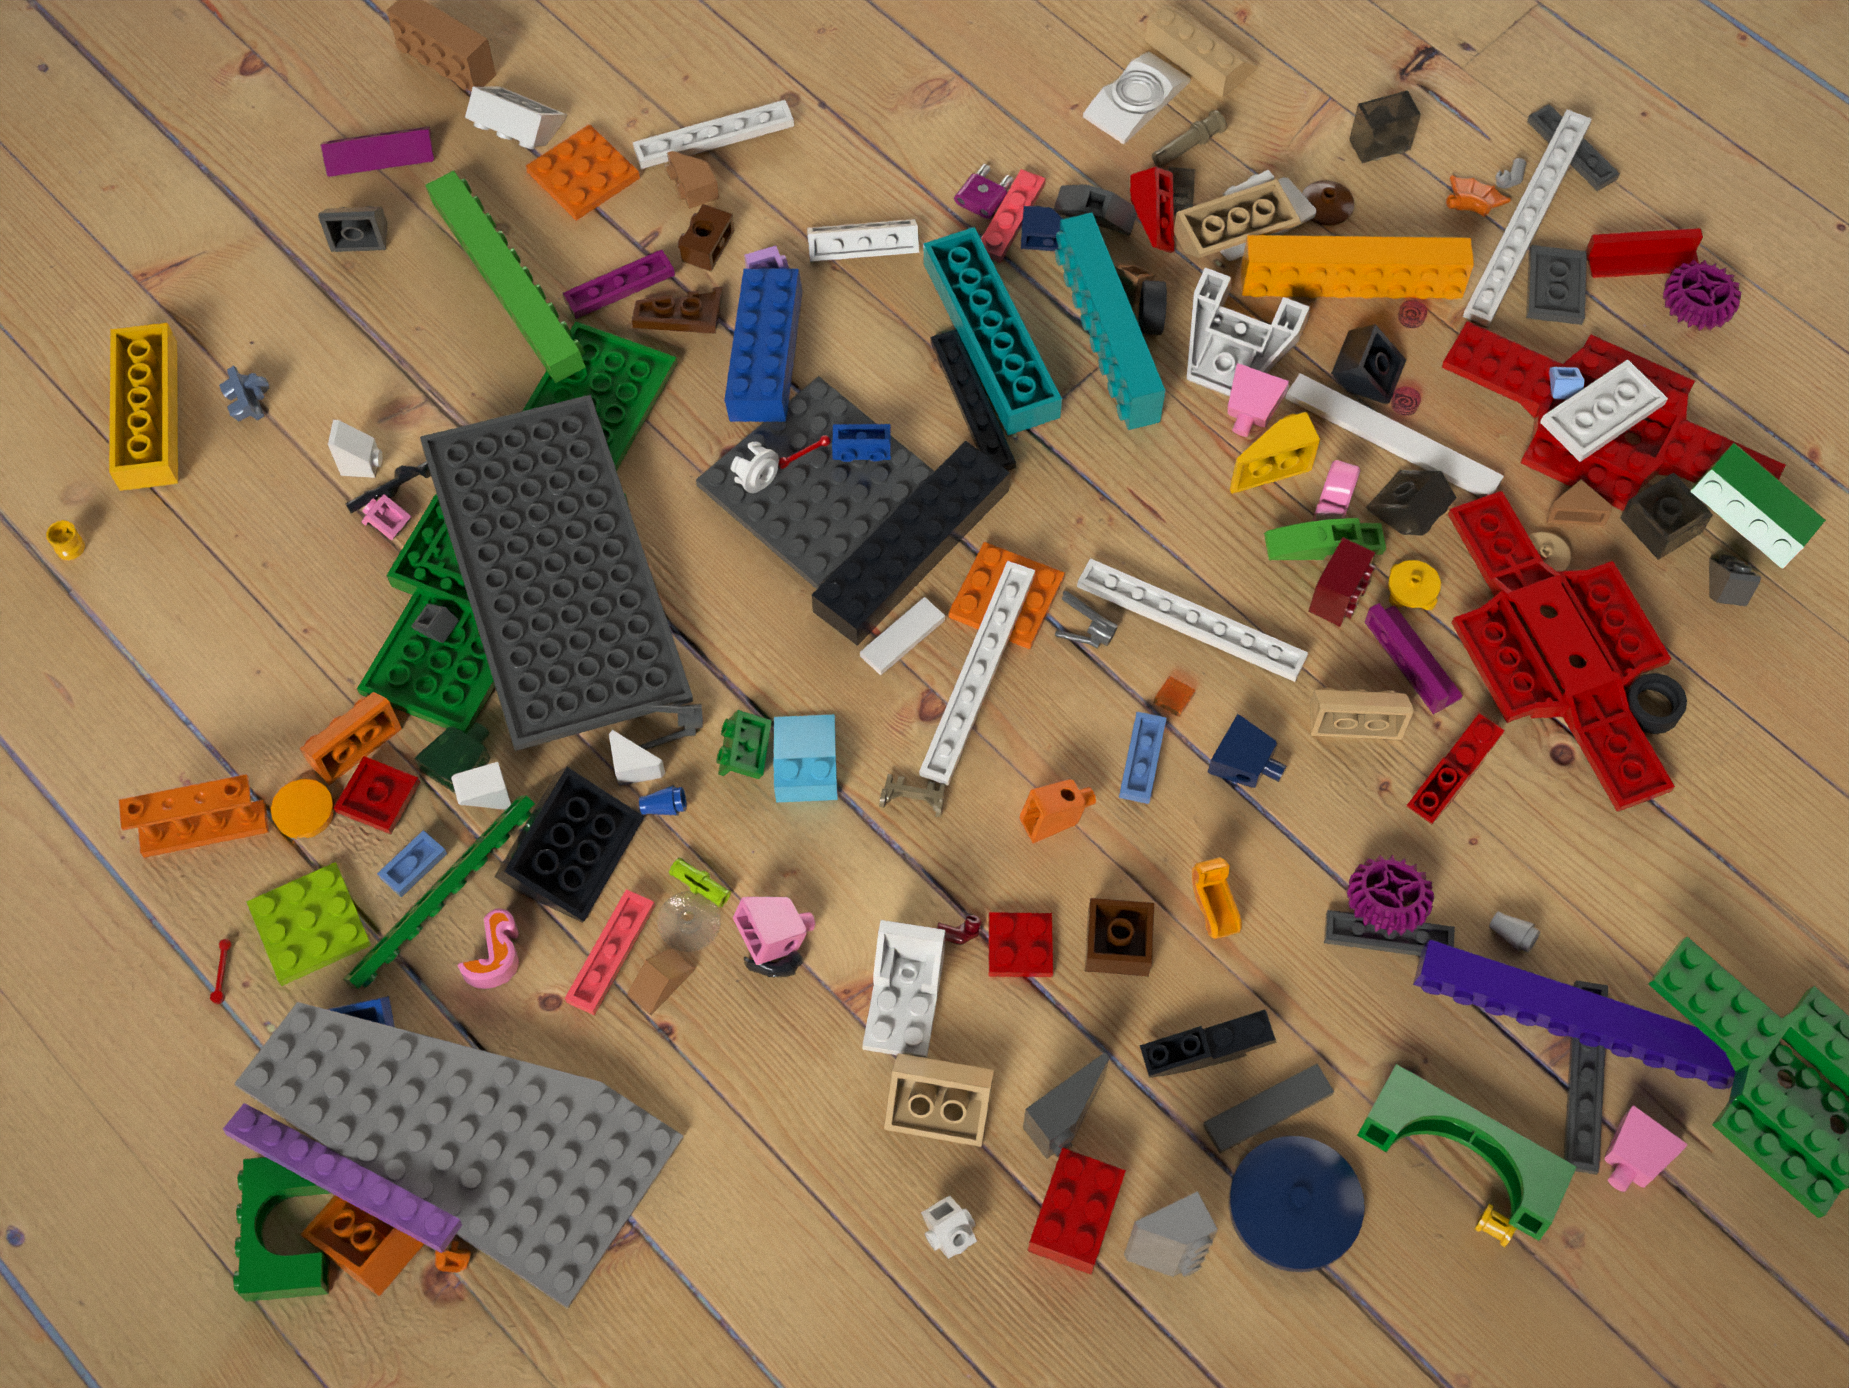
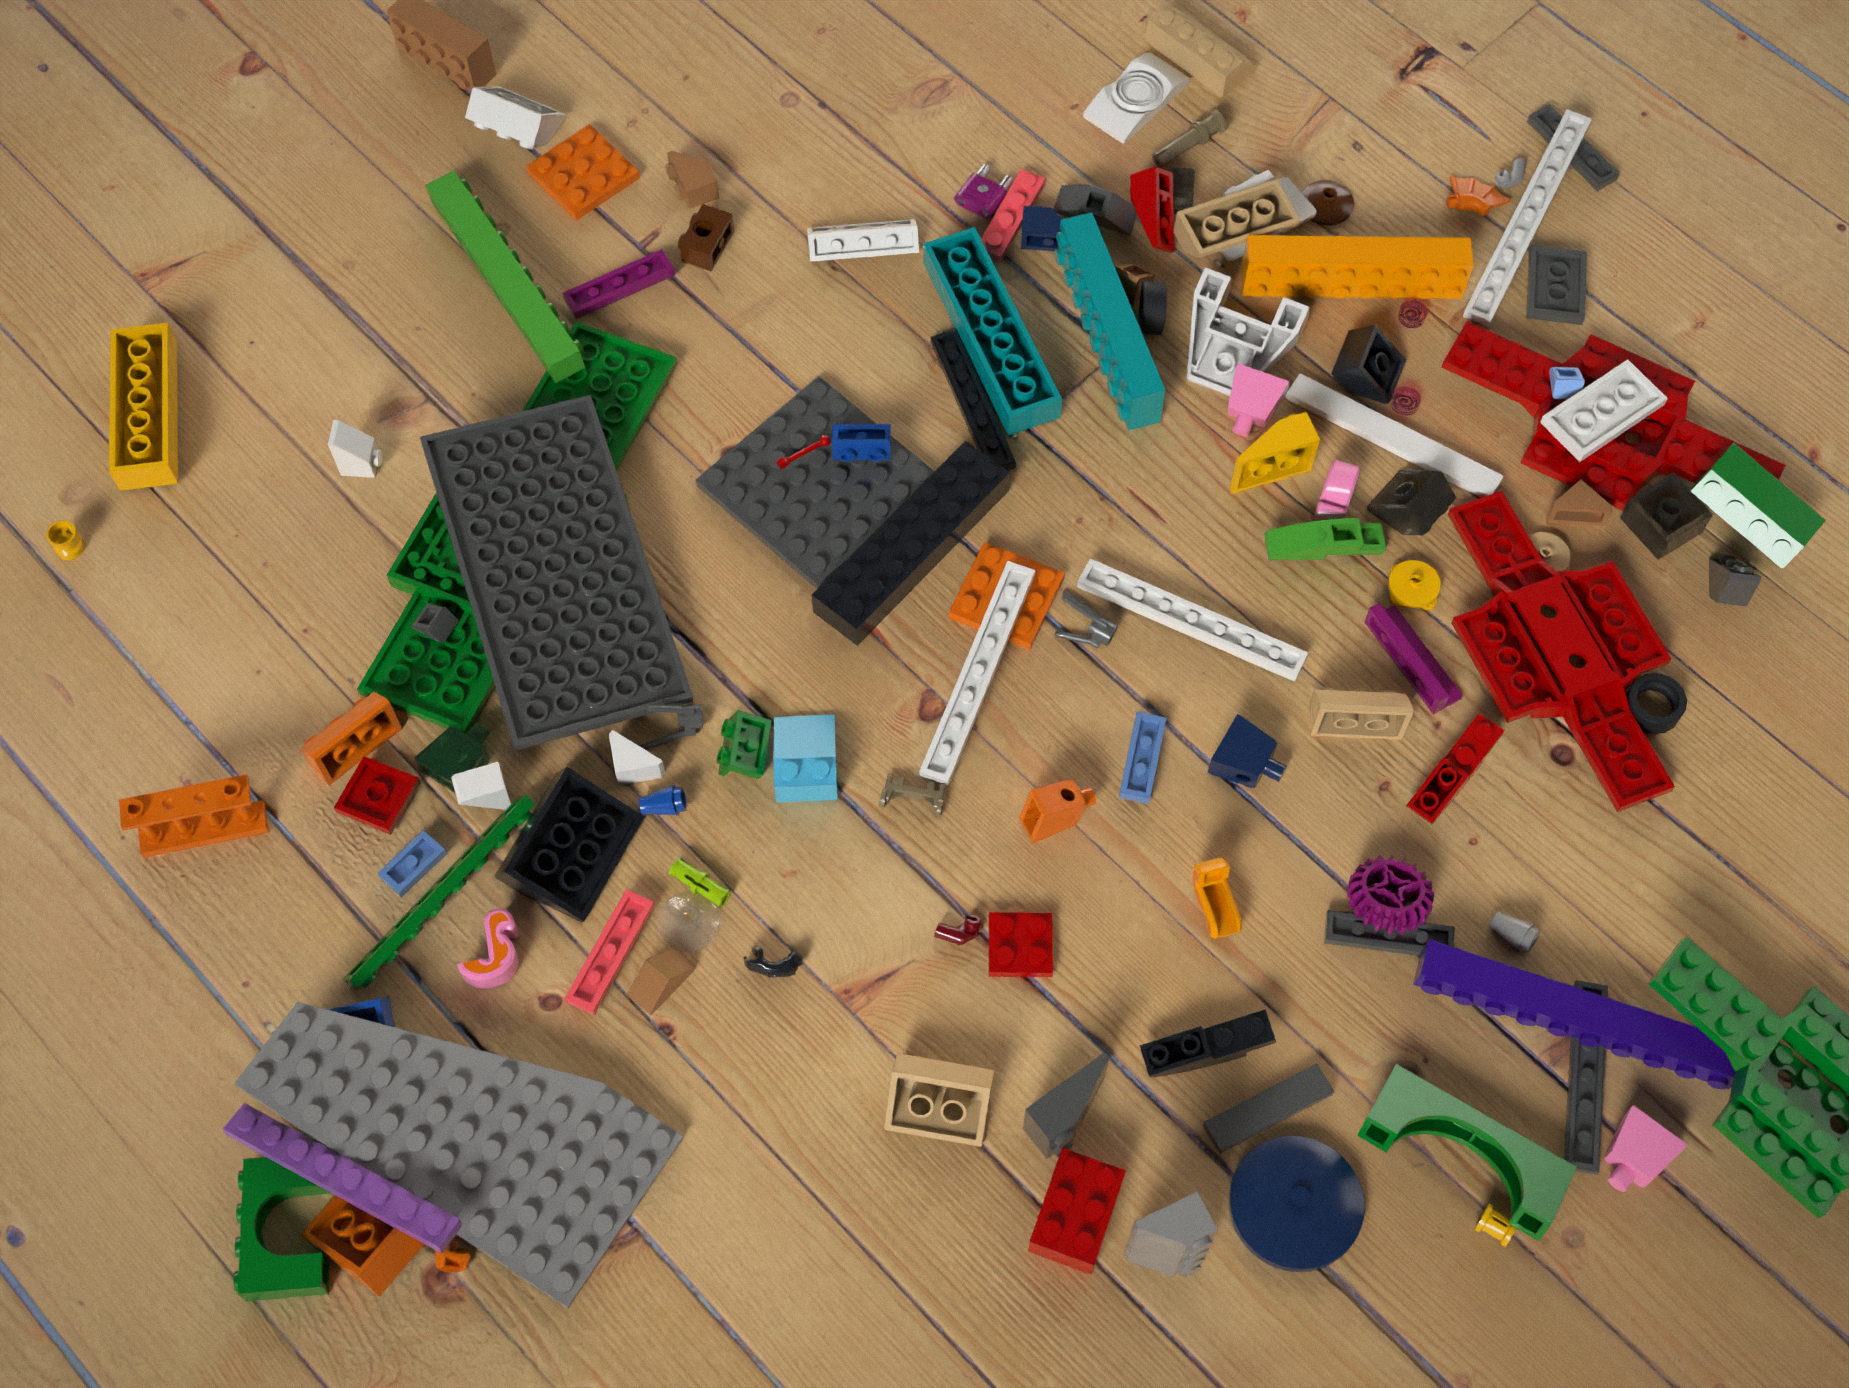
red hinge [210,939,232,1004] -> none
sand blue hips [219,366,269,421] -> none
lime plate [246,862,372,986] -> none
light orange tile [271,779,335,839] -> none
dark grey slope [318,206,388,252] -> none
magenta panel [320,126,434,177] -> none
black piece [345,461,431,513] -> none
bright pink bracket [362,494,412,541] -> none
reddish brown wing [632,287,723,334] -> none
white plate [633,100,794,169] -> none
blue brick [725,269,803,422] -> none
white piece [731,442,779,493] -> none
bright pink torso [733,897,815,965] -> none
lavender bracket [744,246,789,269] -> none
white tile [860,597,945,675] -> none
white bracket [862,920,945,1058] -> none
white brick [921,1195,977,1259] -> none
reddish brown brick [1085,898,1154,977] -> none
clear orange tile [1154,676,1196,717] -> none
dark red piece [1308,537,1376,627] -> none
clear smoke brick [1349,90,1421,163] -> none
red panel [1586,228,1703,278] -> none
magenta gear [1663,260,1742,331] -> none

